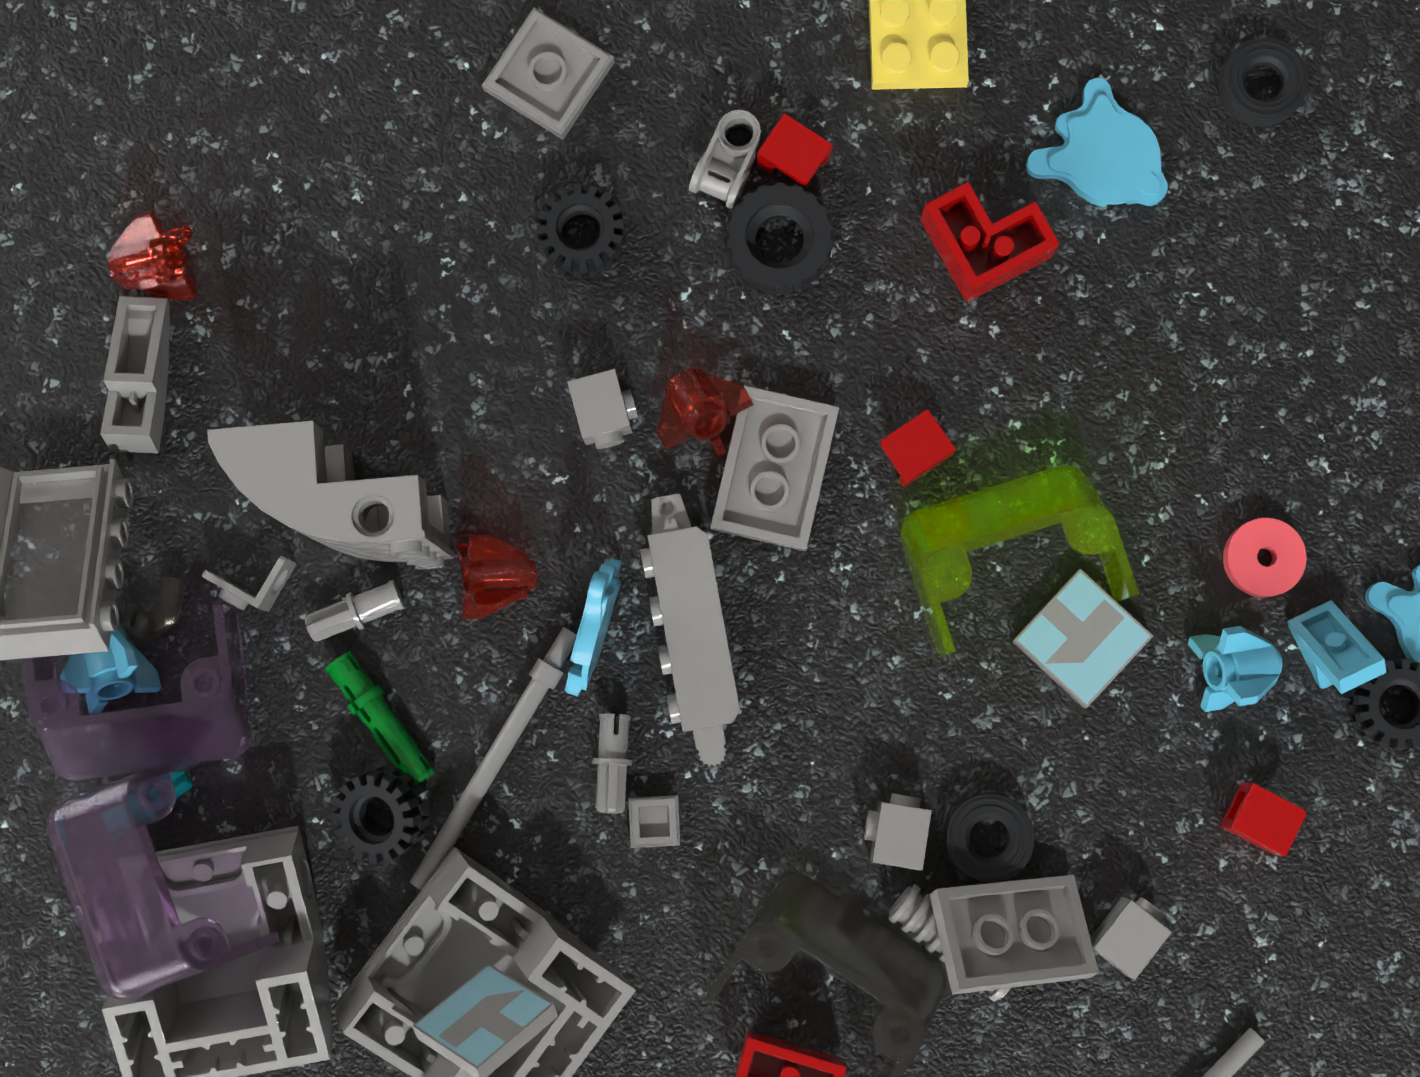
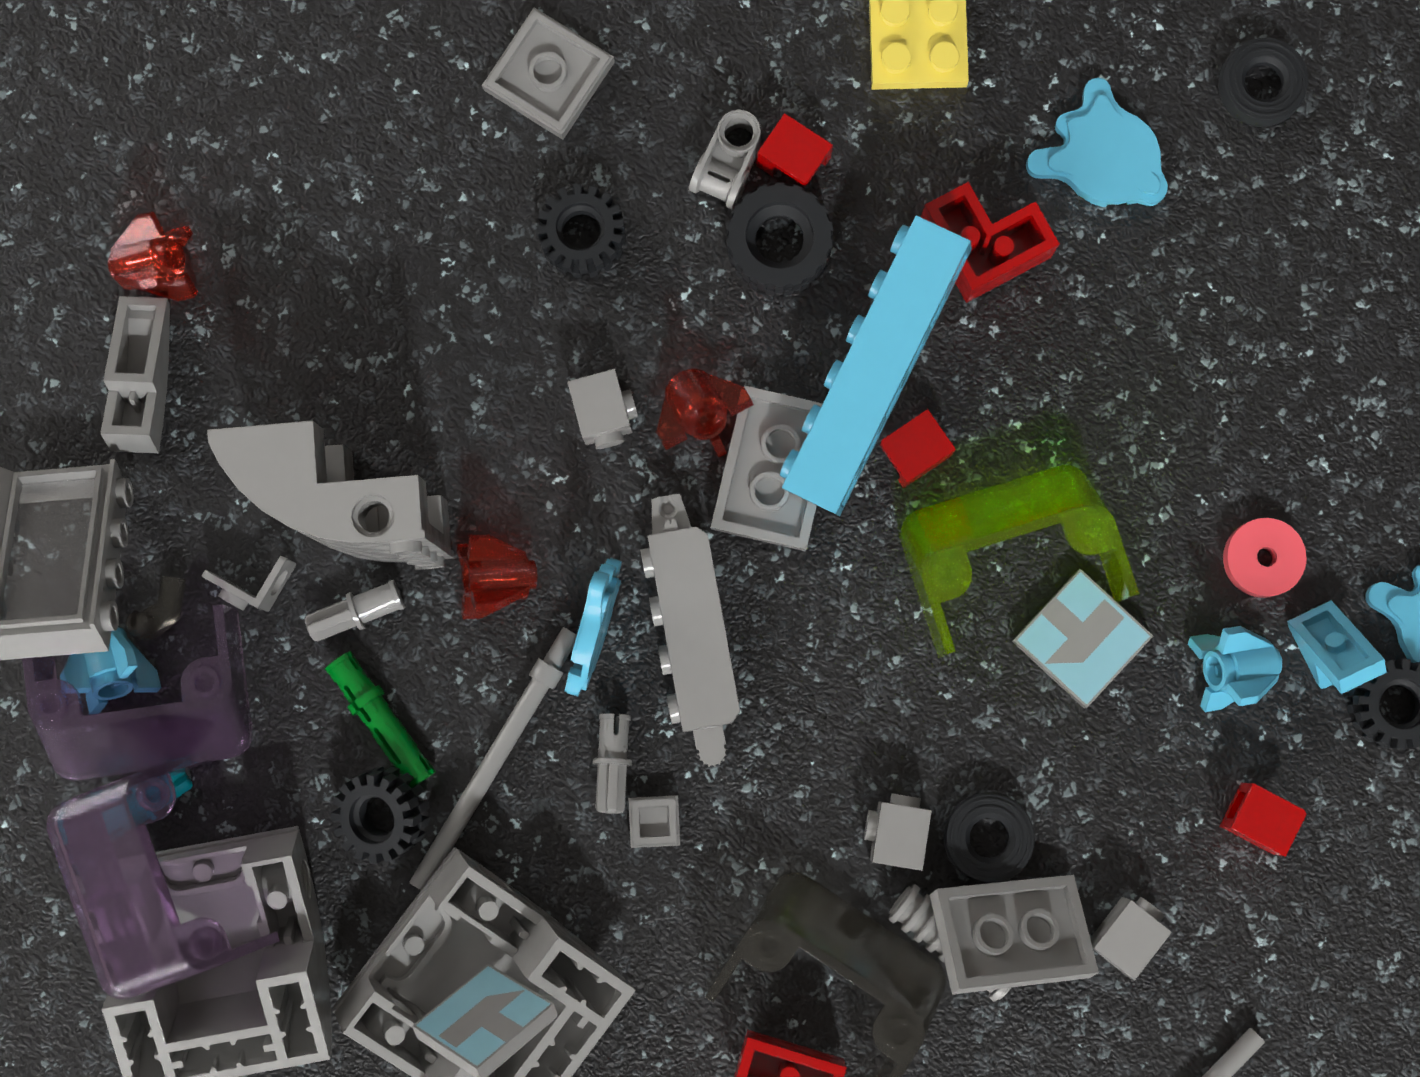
none -> medium azure brick [780,215,972,516]

